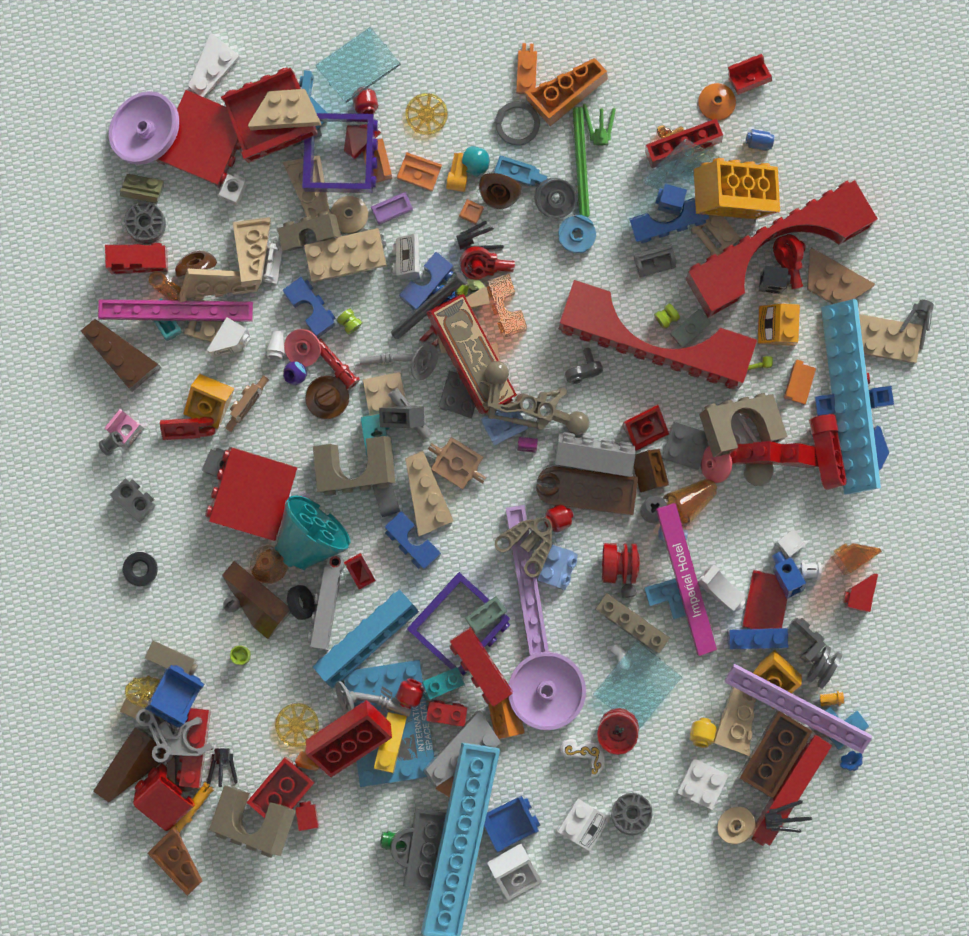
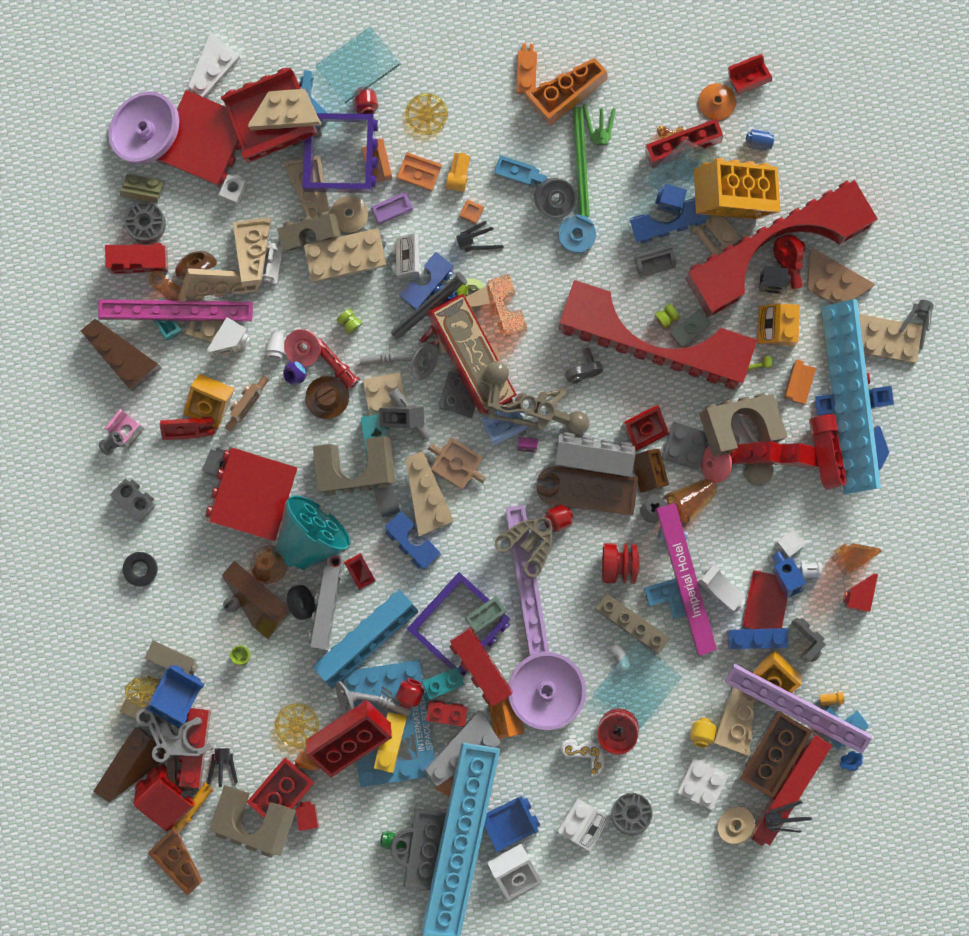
blue arch [283,277,336,338] -> none
slope [344,124,381,159] -> none
red pin [460,246,515,280] -> none
teal hair [462,146,490,177] -> none
reddish brown hat [479,173,521,209] -> none
dark grey piece [494,101,540,145] -> none
light blue bracket [538,545,578,590] -> none
dark grey hinge [621,584,637,599] -> none
dark grey wheel [806,645,842,689] -> none

